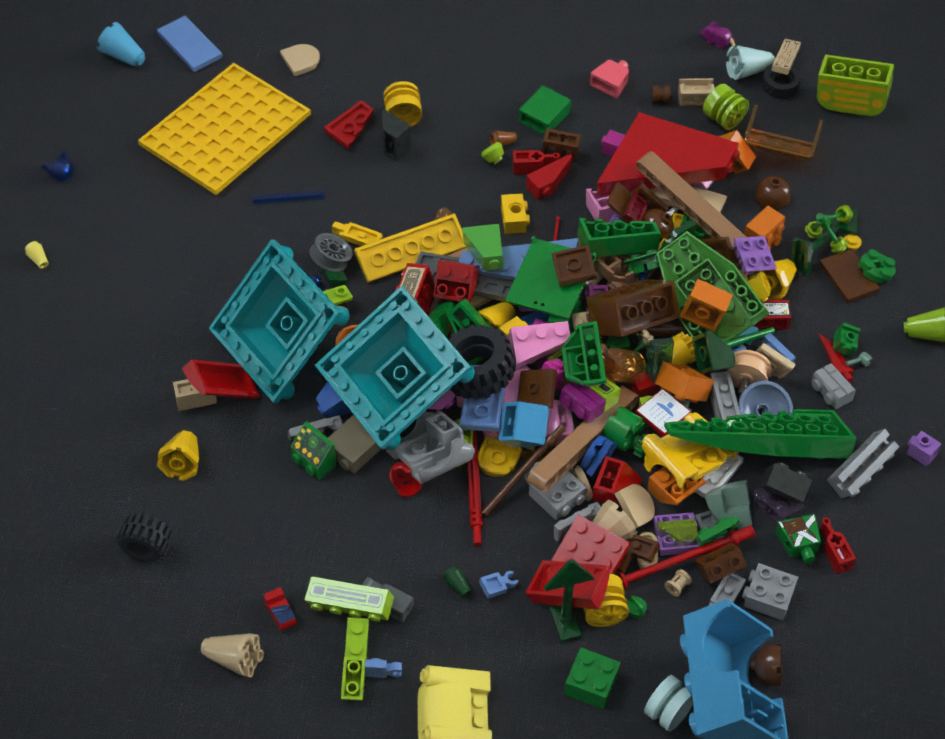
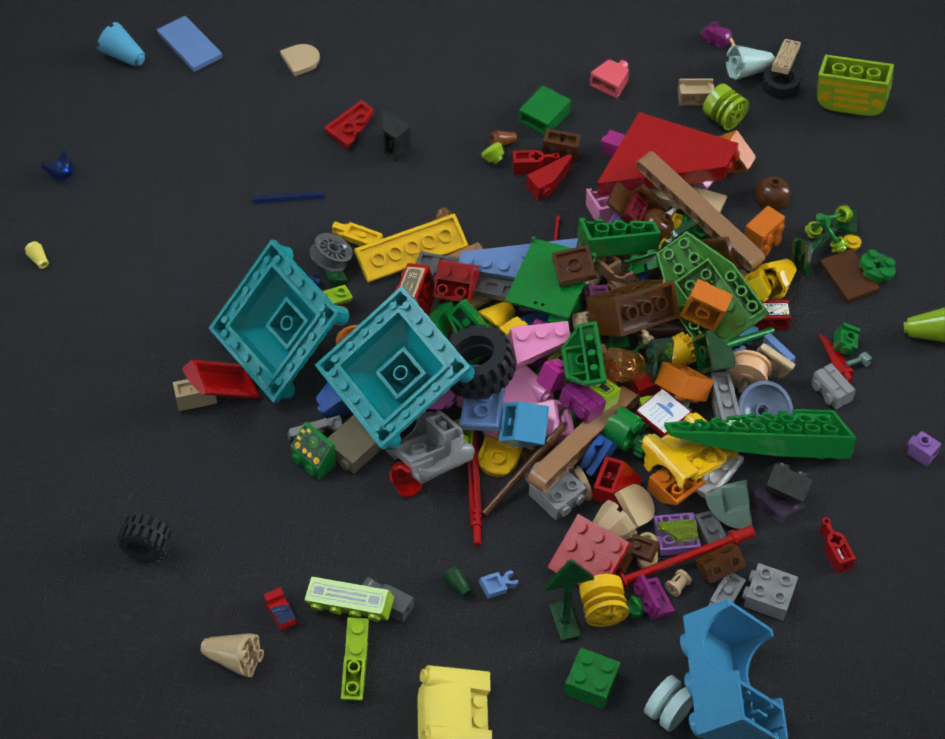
yellow plate [138,63,311,195] -> none
yellow cone [157,430,199,481] -> none
medium blue plate [365,658,402,678] -> none
yellow wheel [383,81,422,126] -> none
bright green slope [462,224,504,271] -> none
yellow brick [501,194,530,234] -> none
reddish brown plate [517,369,557,409] -> none
red slope [525,560,610,610] -> none
light grey hinge [554,502,601,543] -> none
reddish brown wheel [651,86,670,103] -> none
green hinge [696,516,740,547] -> none
medium lavender hinge [733,236,777,277] -> none
clear orange windscreen [744,104,823,162] -> none
reddish brown cylinder [751,644,782,687] -> none
green torso [775,514,821,564] -> none
light grey brick [827,429,899,498] -> none
none -> magenta bracket [634,574,675,620]

